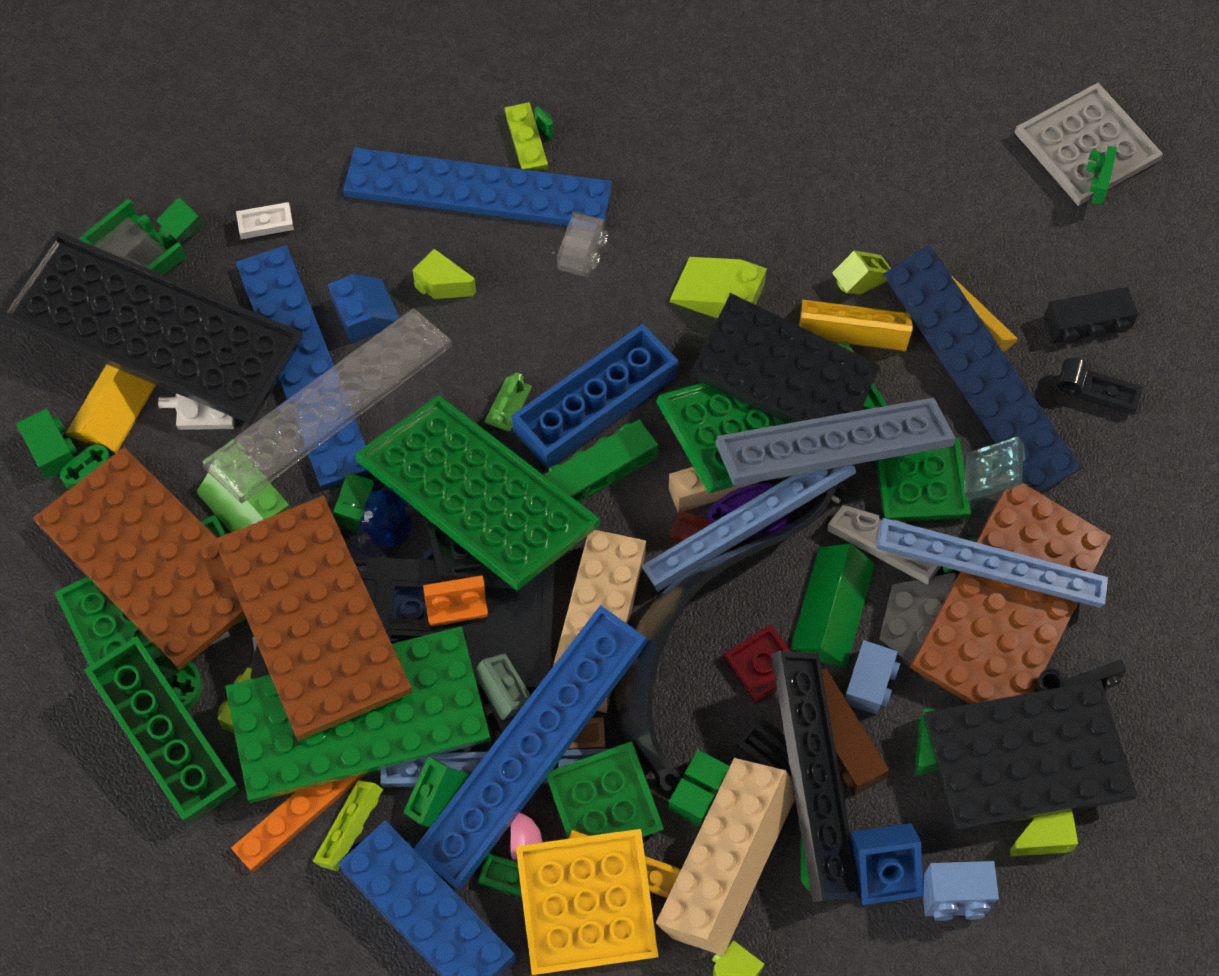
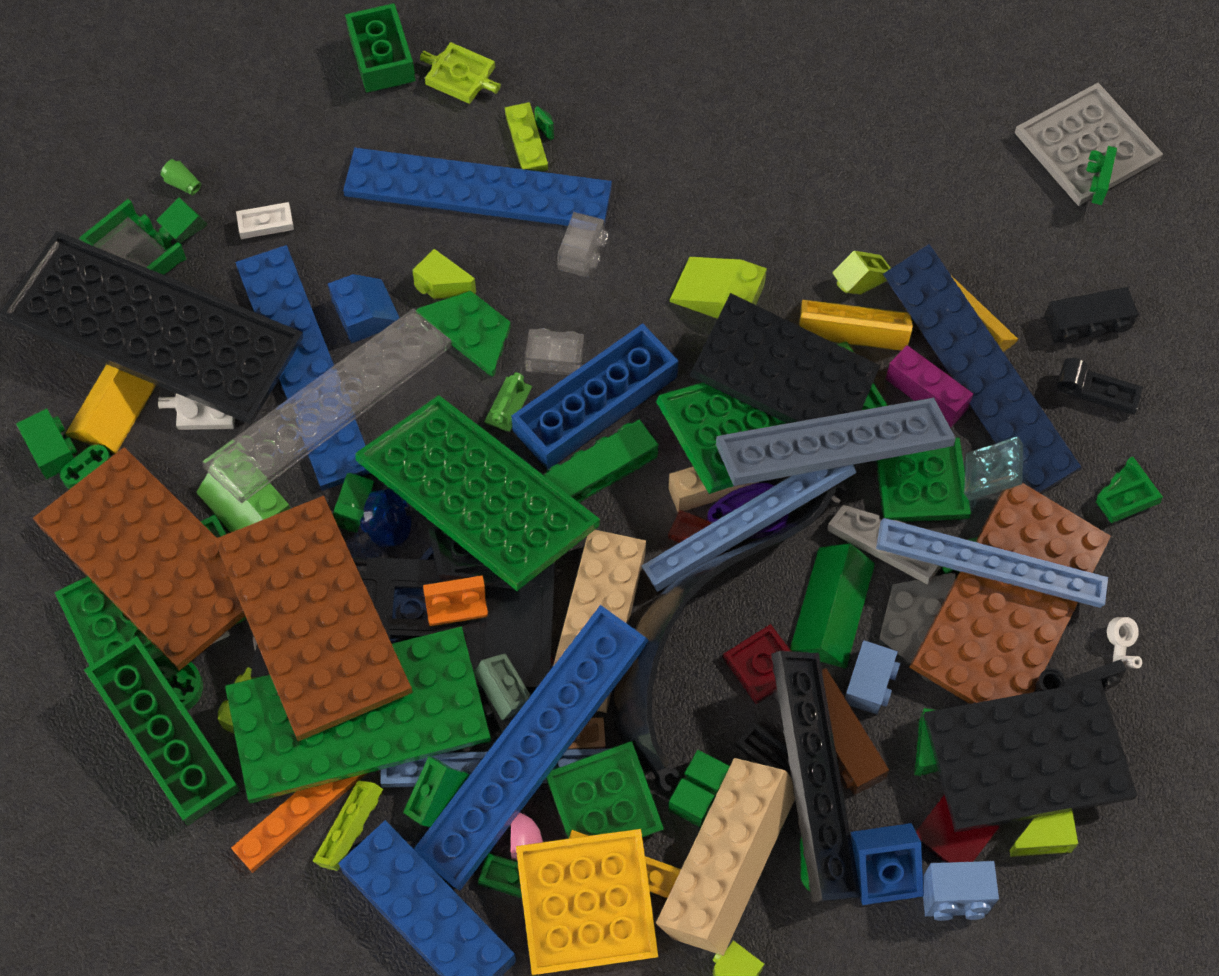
none -> bright green cone [160,159,201,196]
none -> green brick [345,3,416,93]
none -> green wing [415,291,511,377]
none -> lime plate [420,42,501,104]
none -> clear brick [525,328,584,375]
none -> magenta brick [885,345,973,428]
none -> dark red tile [916,794,999,863]
none -> green wing [1096,457,1163,523]
none -> white plate [1107,617,1142,668]

